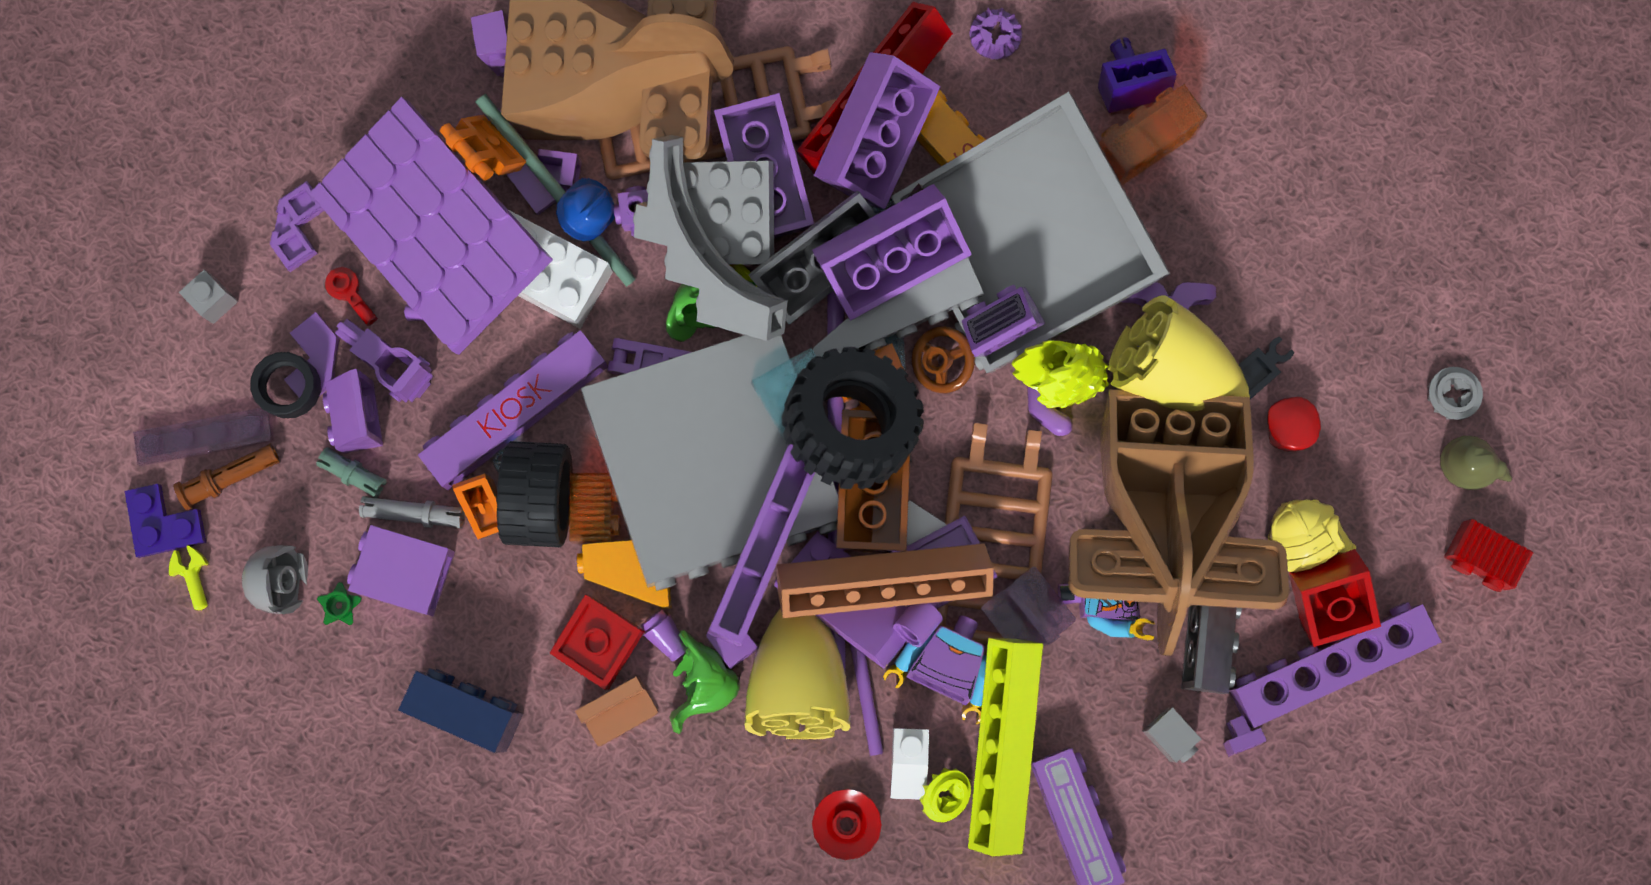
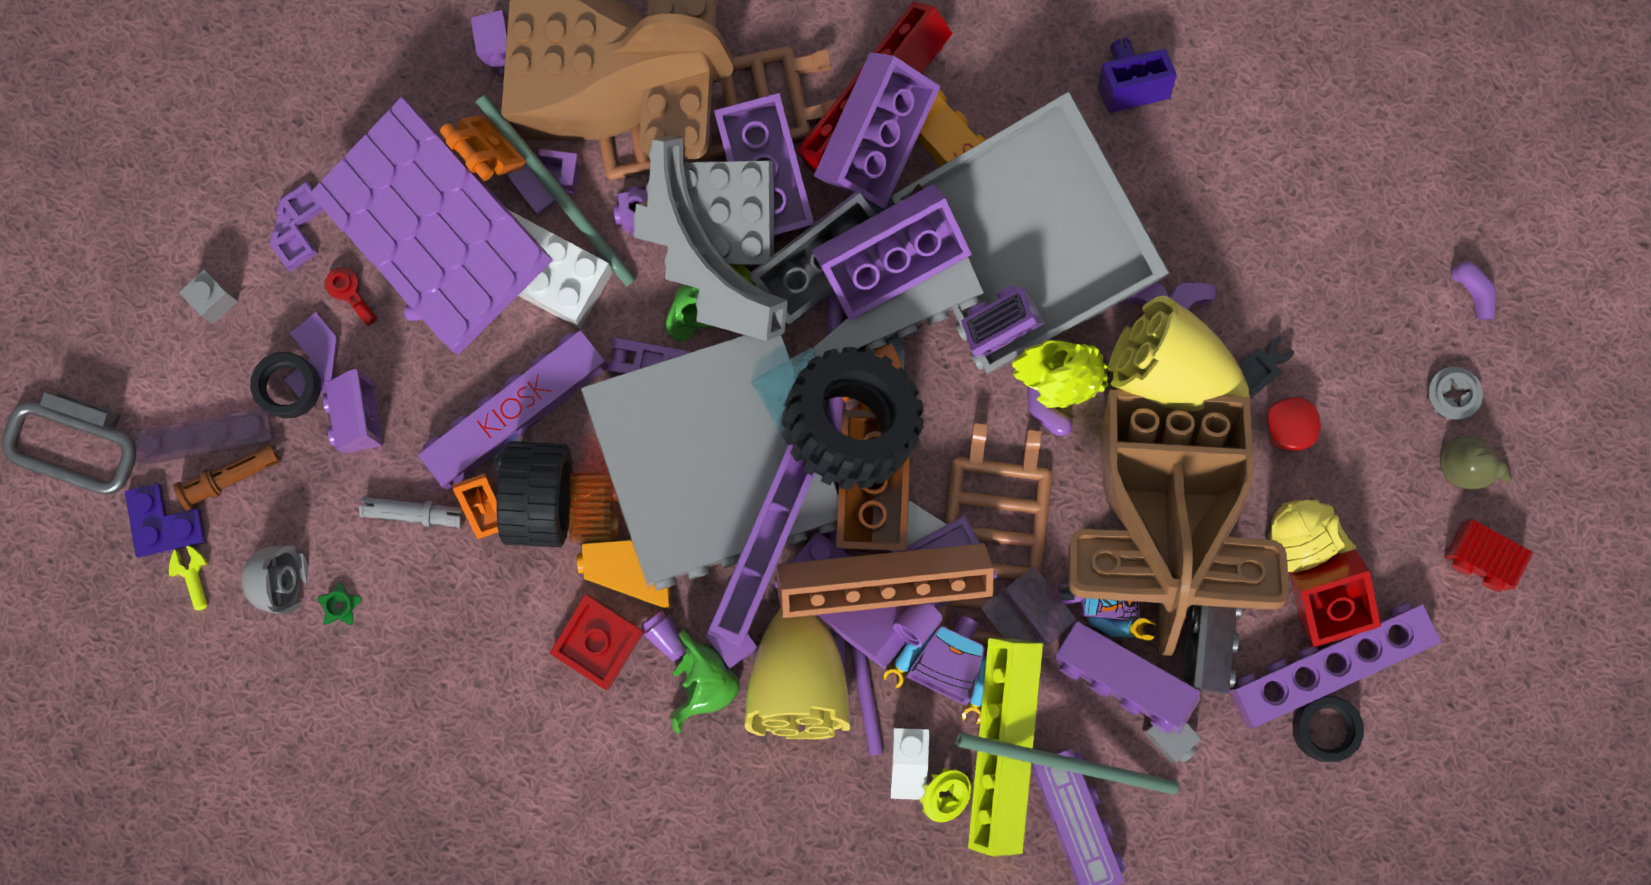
sand green pin [316,447,387,498] -> none
medium lavender piece [335,319,433,402] -> none
medium lavender brick [347,525,455,617] -> none
dark blue brick [398,668,524,753] -> none
blue piece [556,178,615,241] -> none
nougat panel [575,676,658,746] -> none
red dish [812,789,882,860] -> none
dark orange piece [911,326,975,393] -> none
medium lavender gear [970,8,1022,59] -> none
clear orange brick [1099,84,1208,185] -> none
medium lavender tile [1223,716,1266,757] -> none
none -> flat silver bar [1,392,136,495]
none -> sand green piece [956,732,1179,795]
none -> medium lavender brick [1056,621,1201,734]
none -> black tyre [1292,696,1364,762]
none -> medium lavender arm [1451,261,1496,320]

